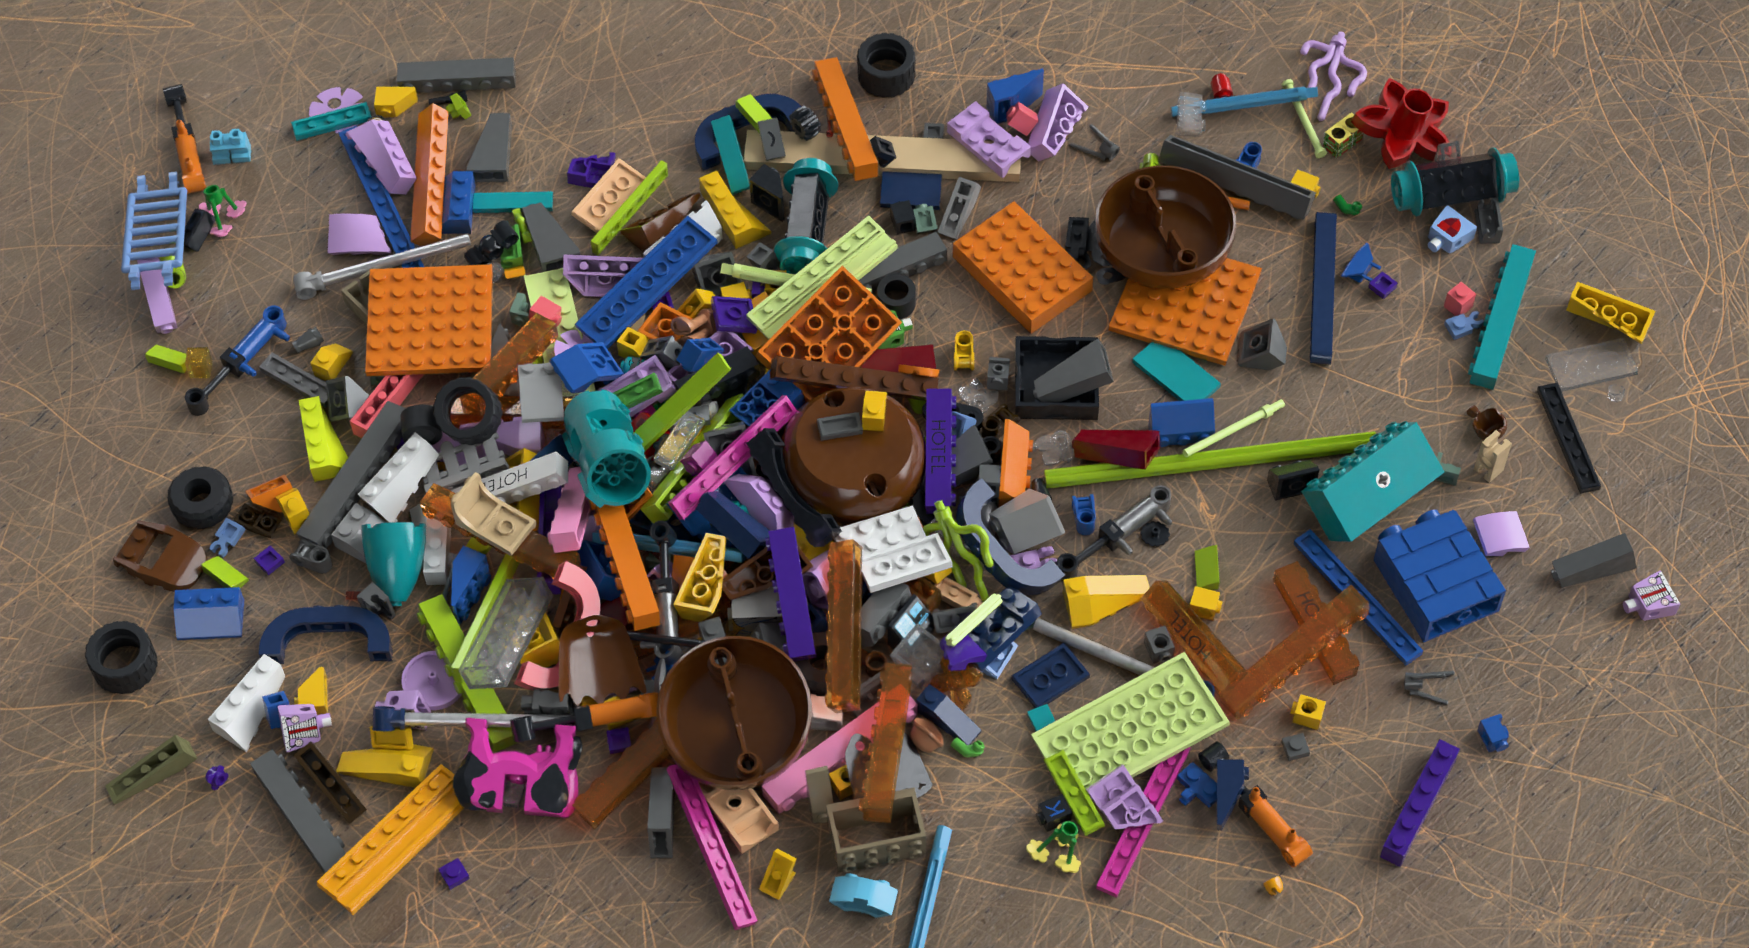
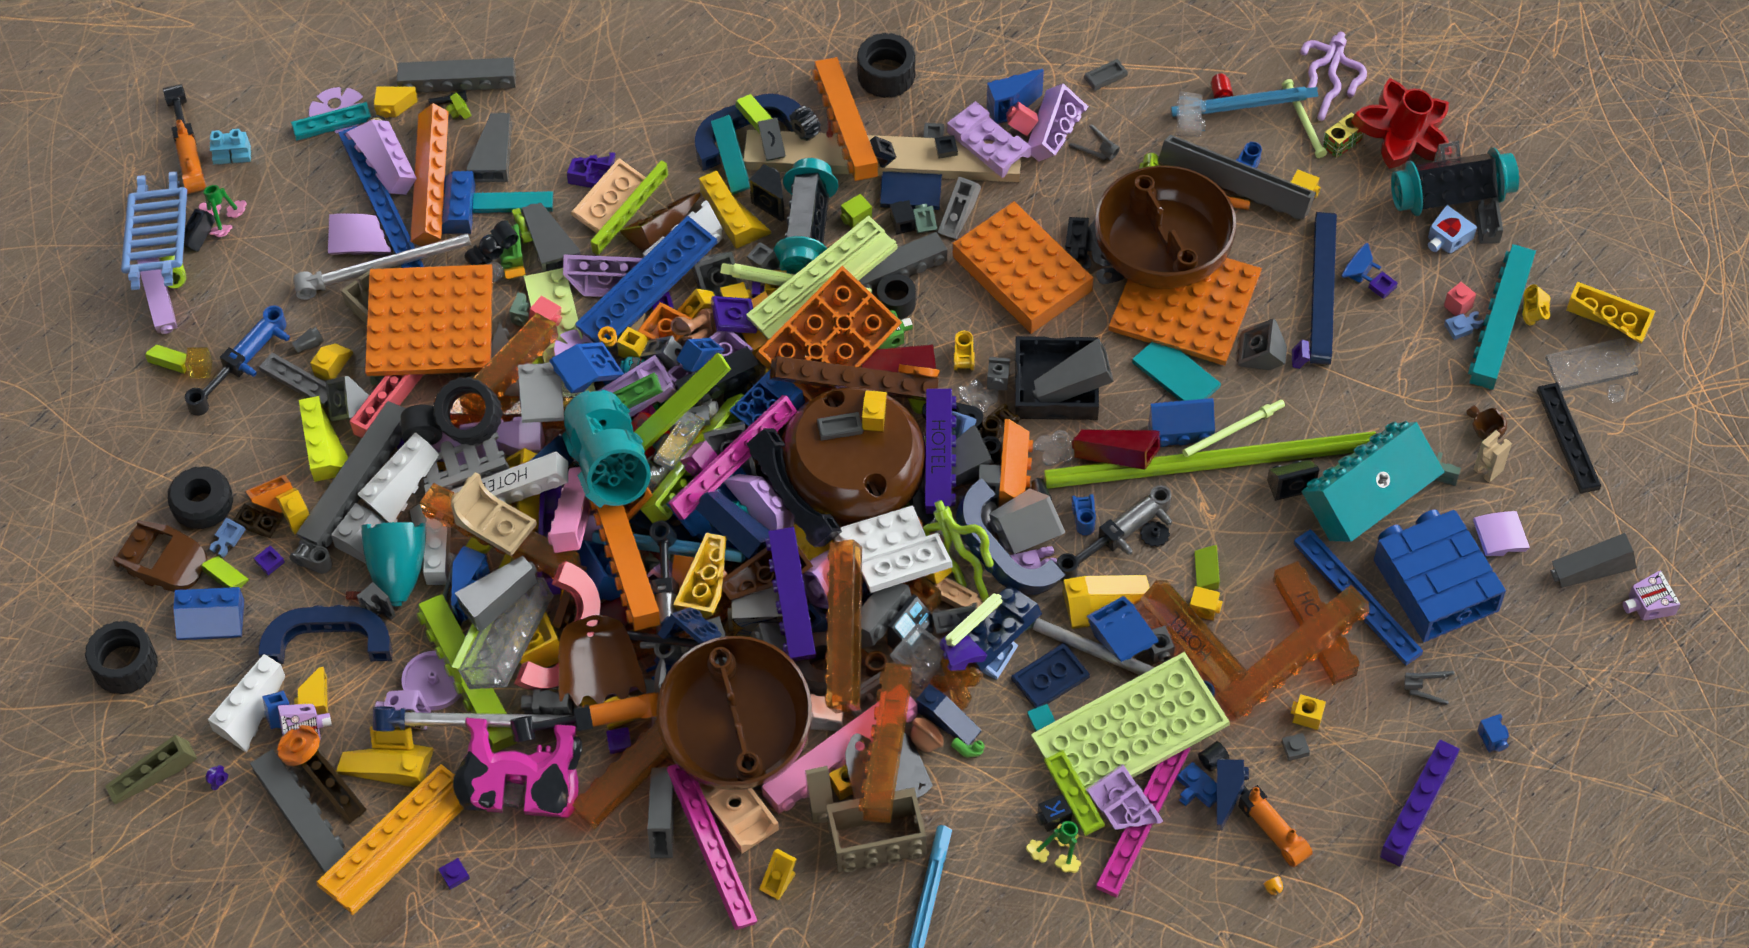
medium azure brick [829,873,898,918] -> none
green arm [1333,195,1362,215] -> none
none -> orange tile [277,725,320,766]
none -> slope [455,556,538,632]
none -> light orange bush [598,326,617,347]
none -> dark blue bracket [658,607,722,644]
none -> lime brick [840,194,872,229]
none -> black plate [935,135,958,159]
none -> dark grey tile [1084,59,1128,91]
none -> blue slope [1087,596,1159,662]
none -> dark purple plate [1292,340,1311,369]
none -> yellow piece [1522,284,1550,326]

